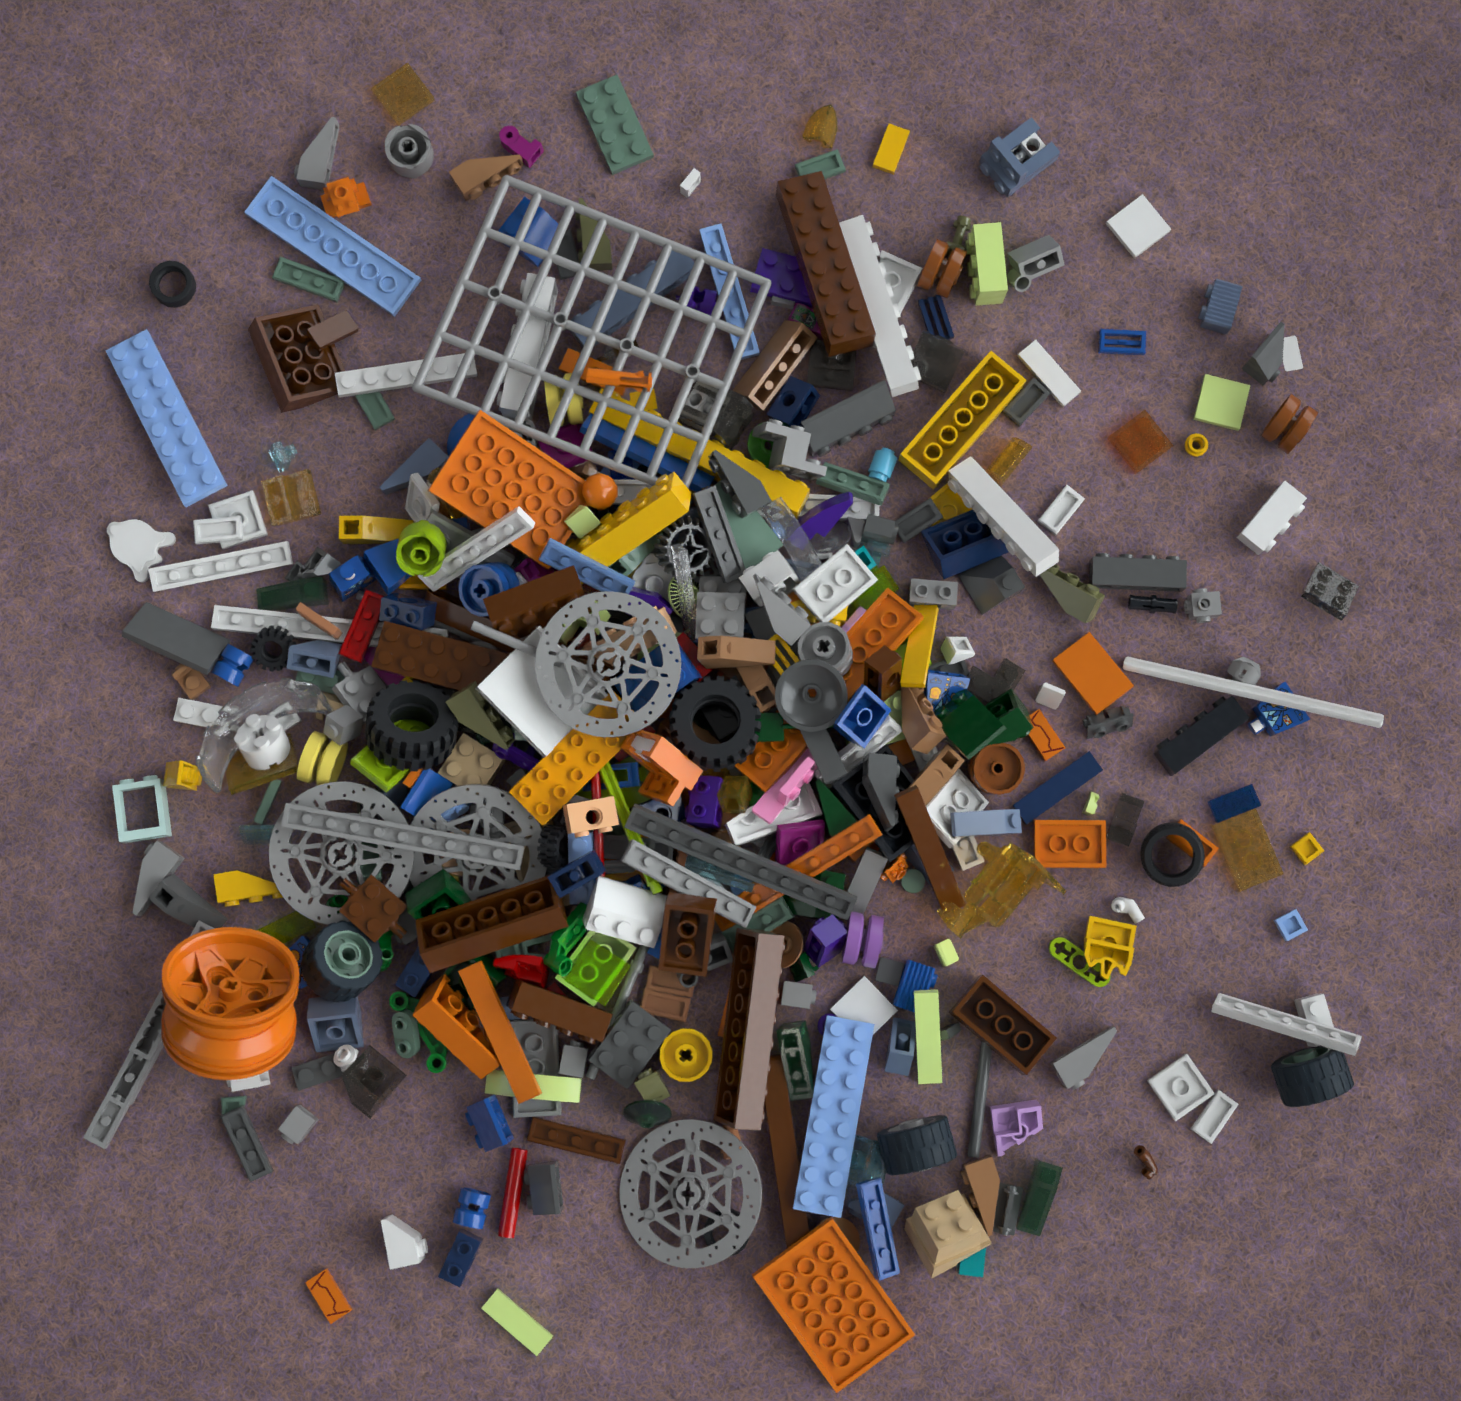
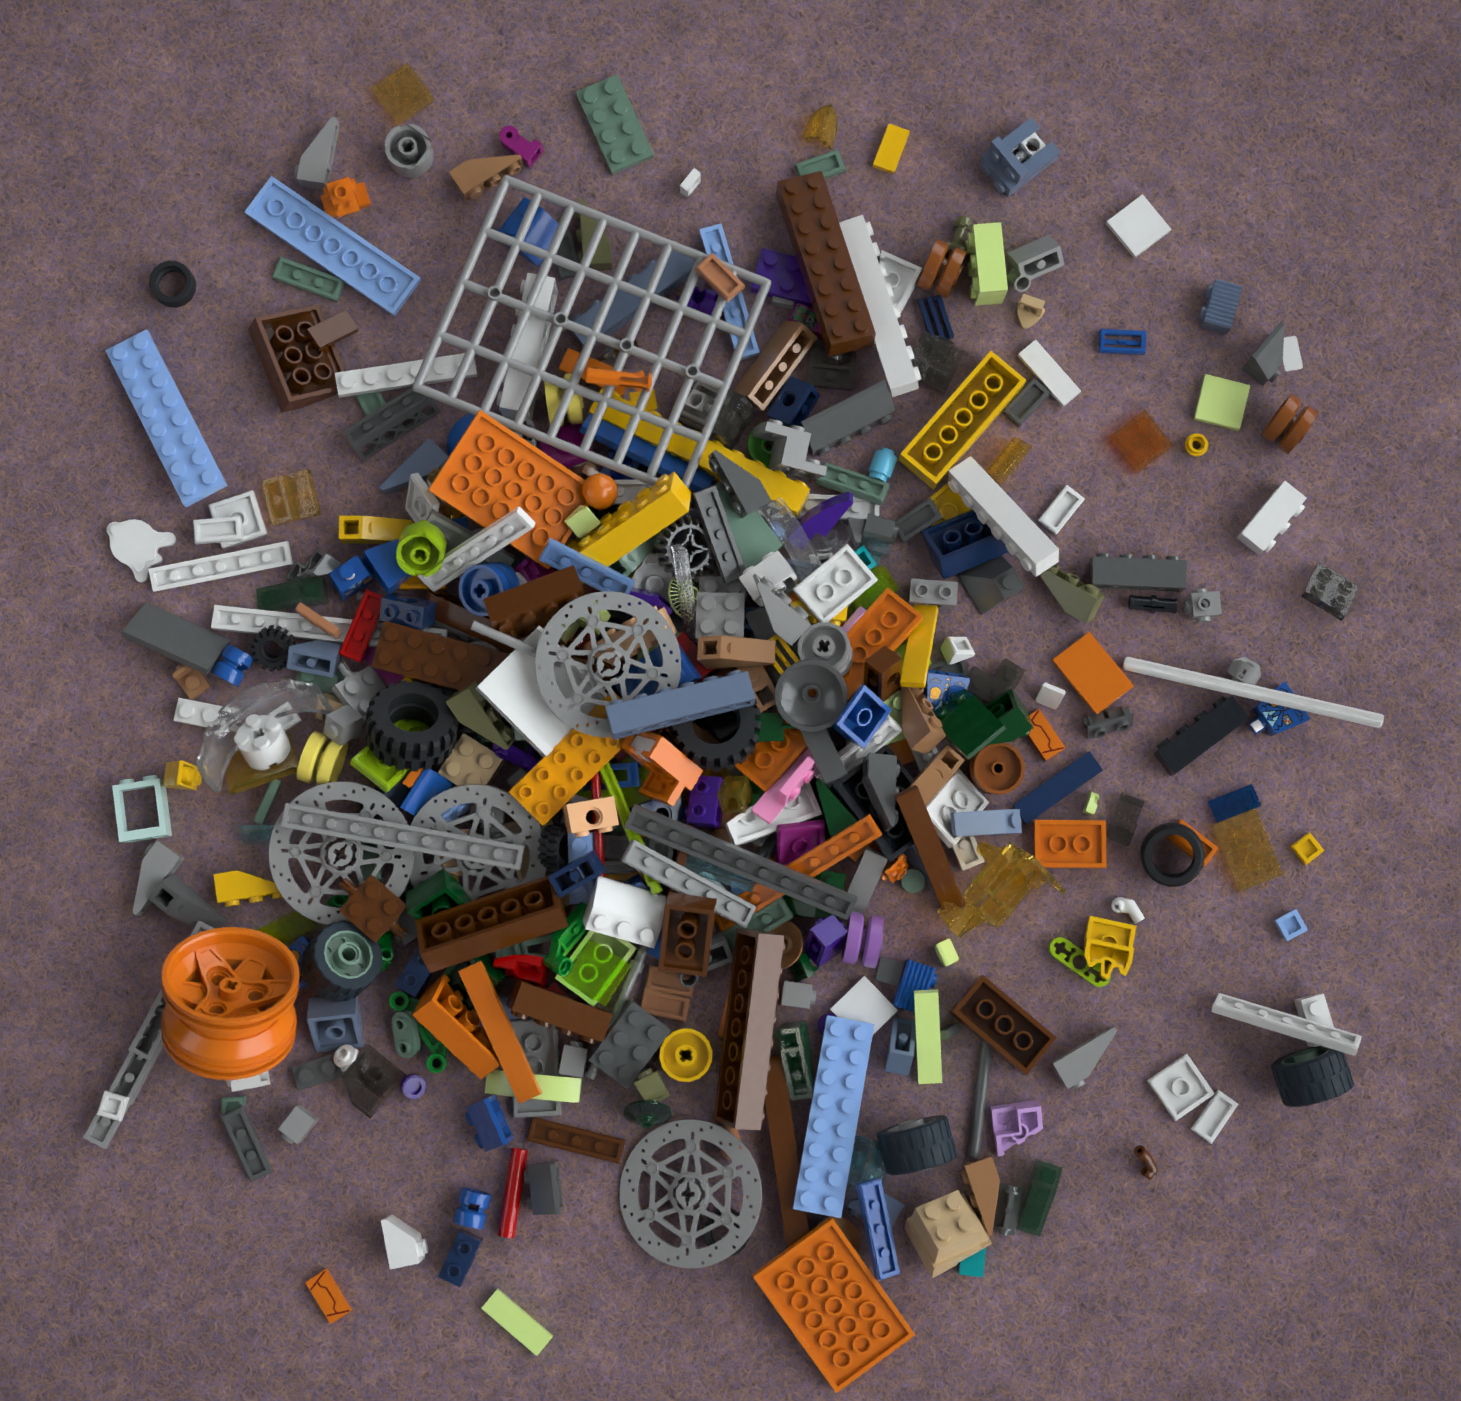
clear light blue tile [269,441,298,473] -> none
none -> white tile [97,1091,130,1121]
none -> dark grey fence [343,384,441,462]
none -> tile [400,1073,426,1099]
none -> sand blue brick [605,670,755,740]
none -> nougat tile [695,253,745,303]
none -> tan tile [1017,294,1045,330]

